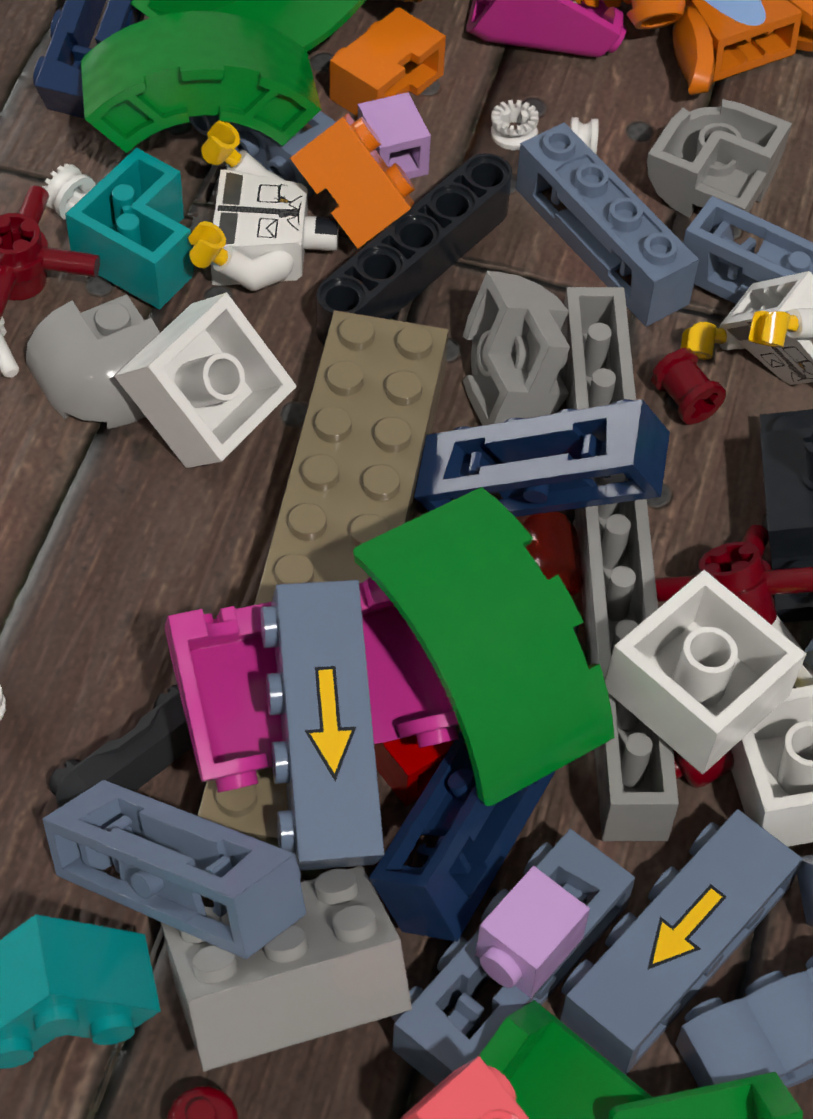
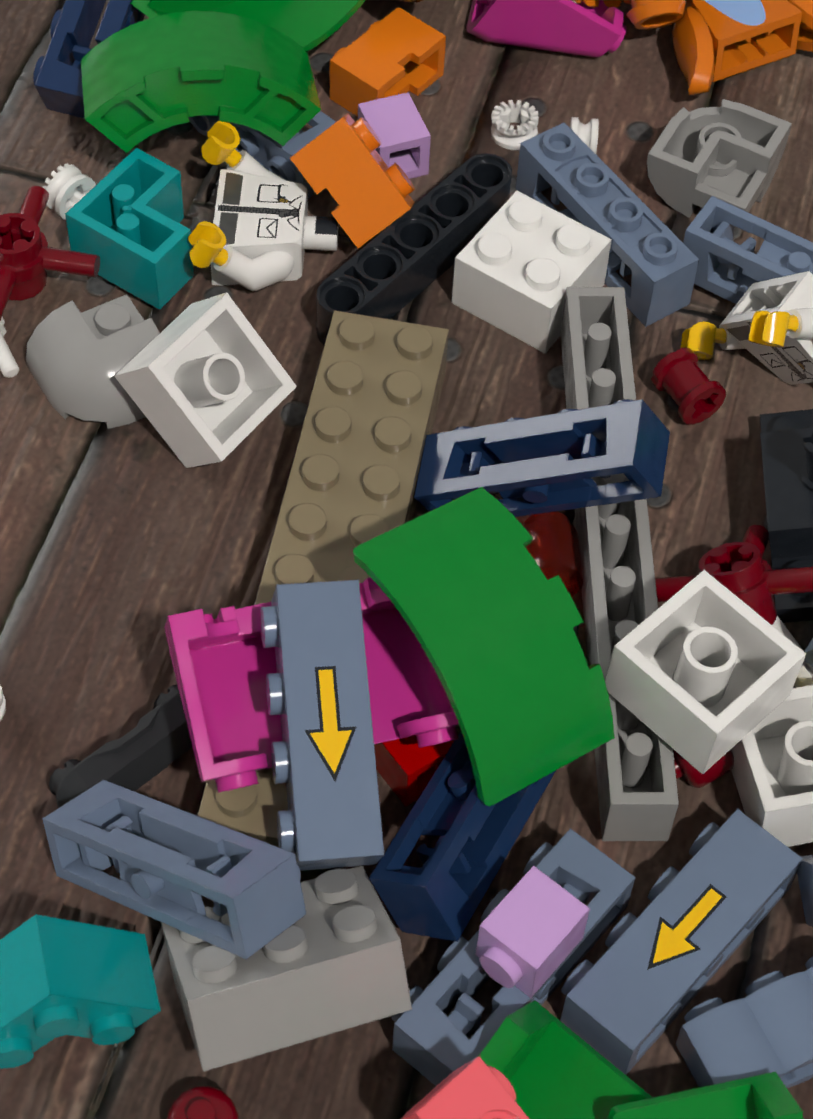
light grey brick [462,271,570,425] -> none
none -> white brick [452,191,612,353]

